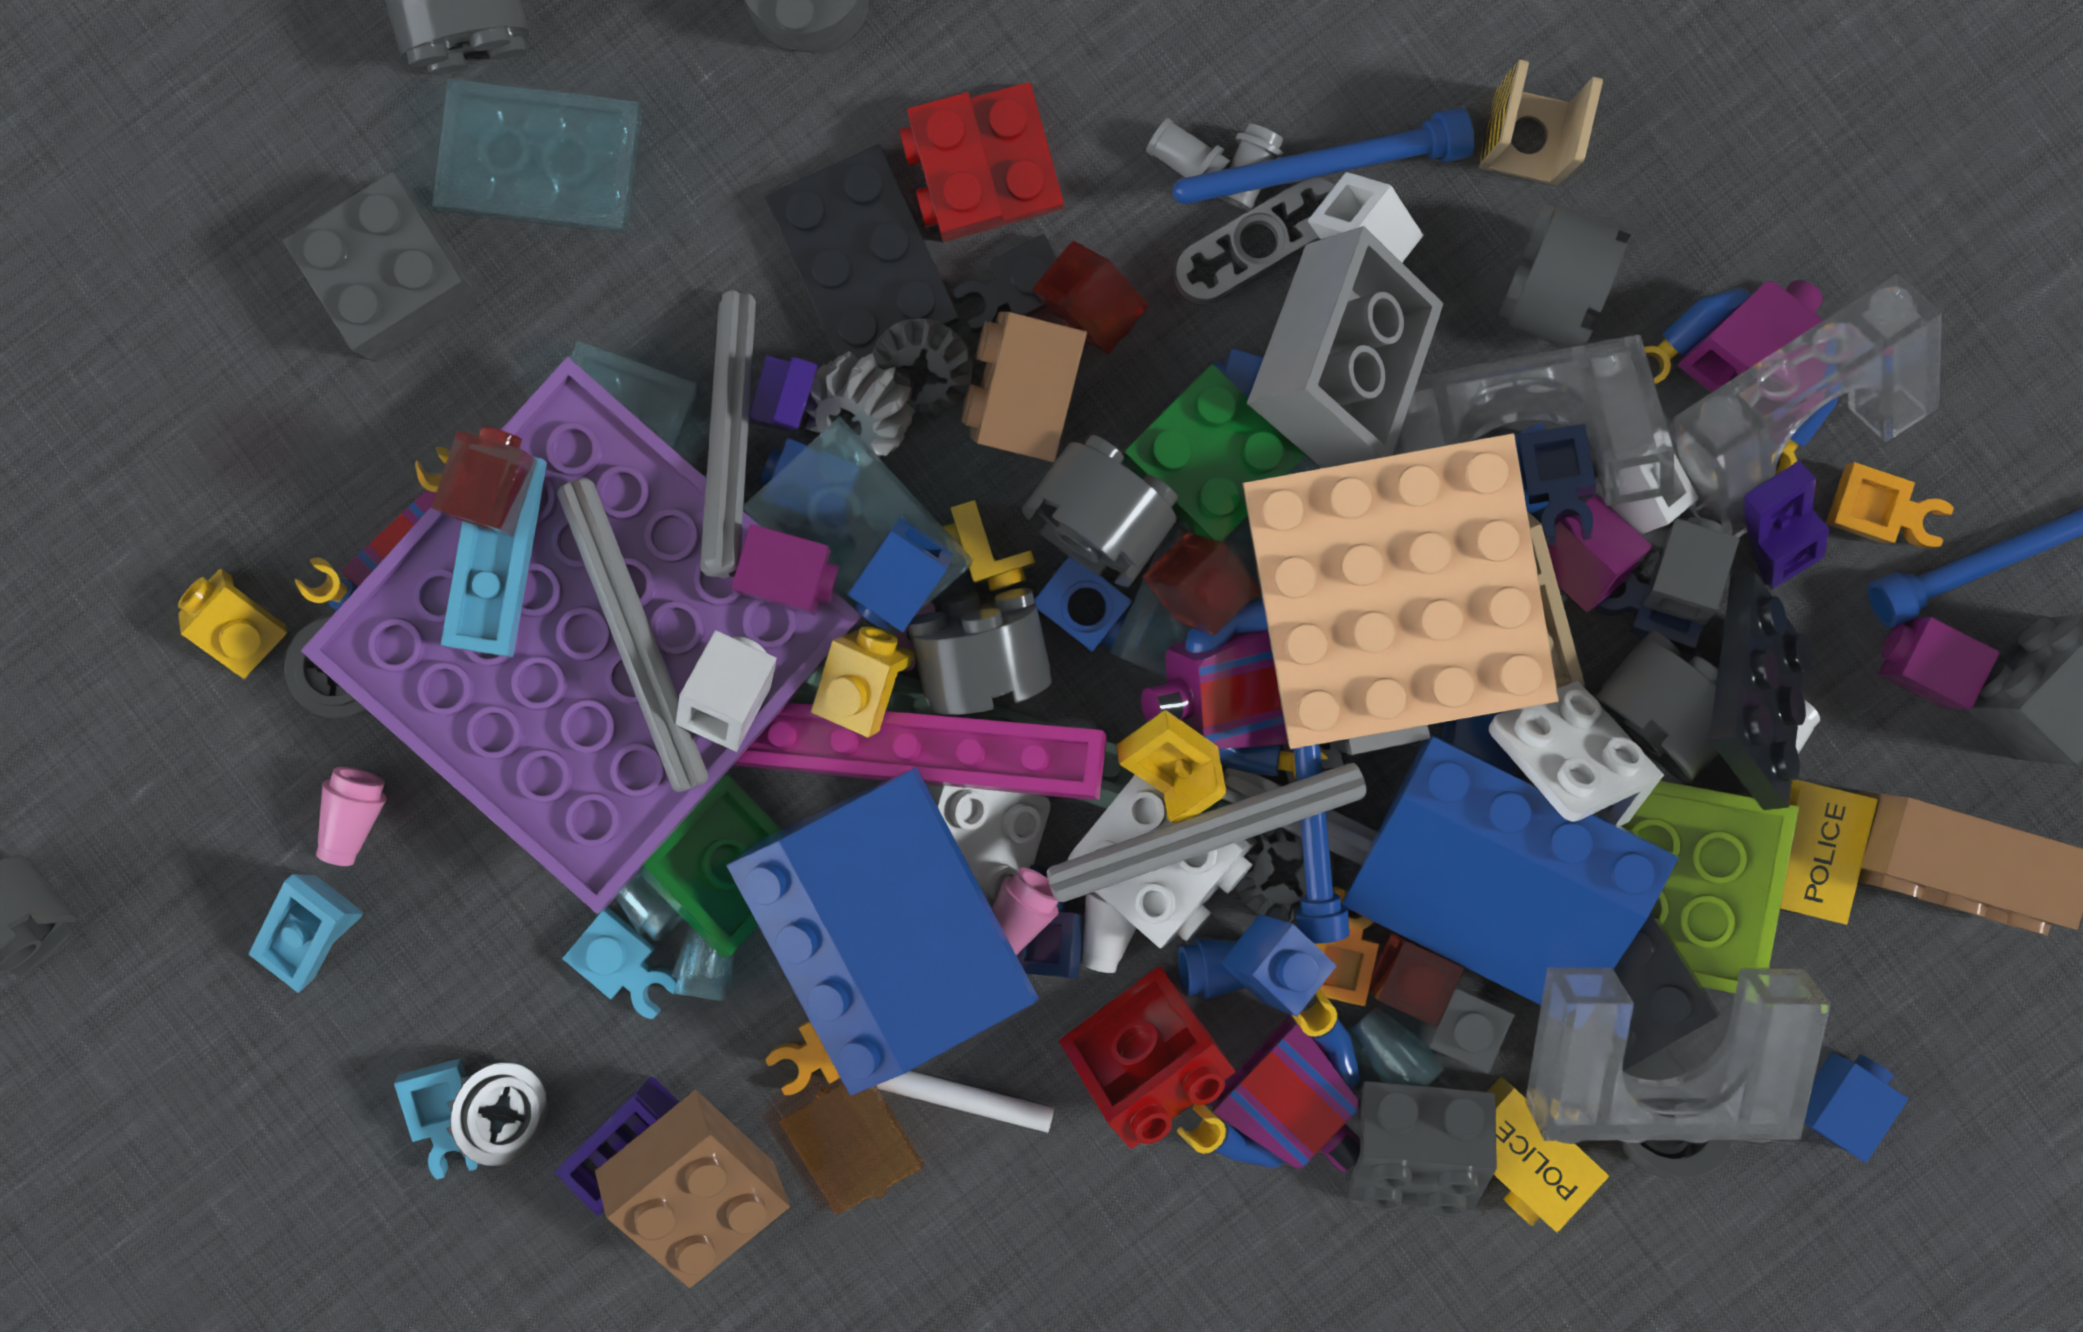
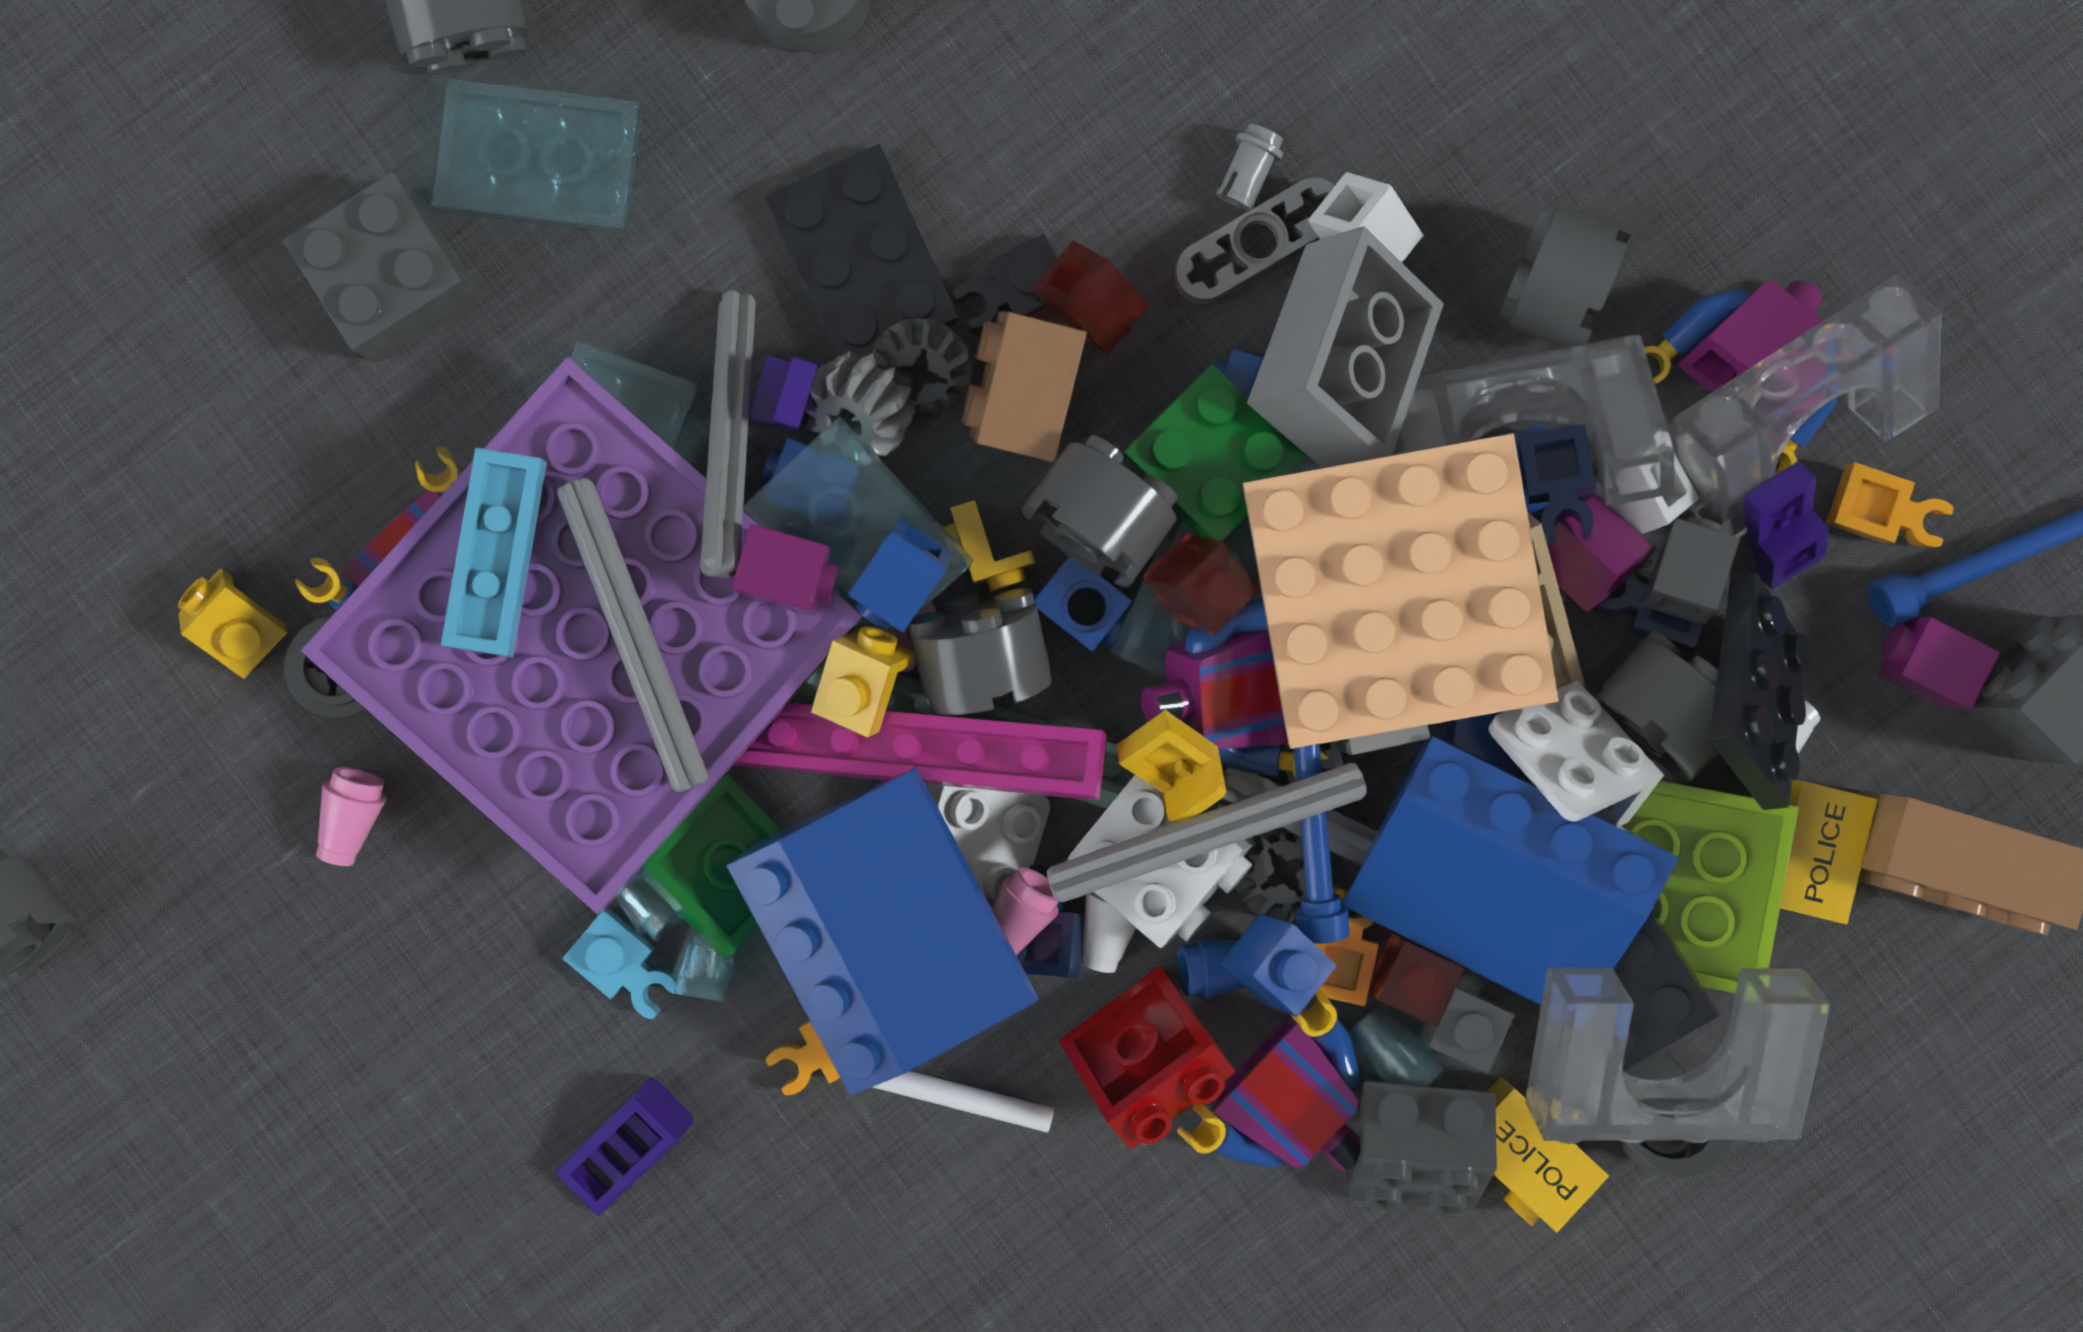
medium azure slope [248,874,363,993] -> none
medium azure plate [394,1058,479,1180] -> none
clear red brick [431,426,538,537] -> none
gear [446,1061,548,1166] -> none
medium nougat brick [595,1089,790,1289] -> none
white brick [676,630,777,752] -> none
clear orange piece [779,1083,925,1216] -> none
red plate [899,82,1064,243] -> none
light grey pin [1146,118,1231,178] -> none
blue piece [1172,107,1474,204] -> none
tan piece [1478,59,1603,186] -> none
blue brick [1790,1052,1909,1163] -> none

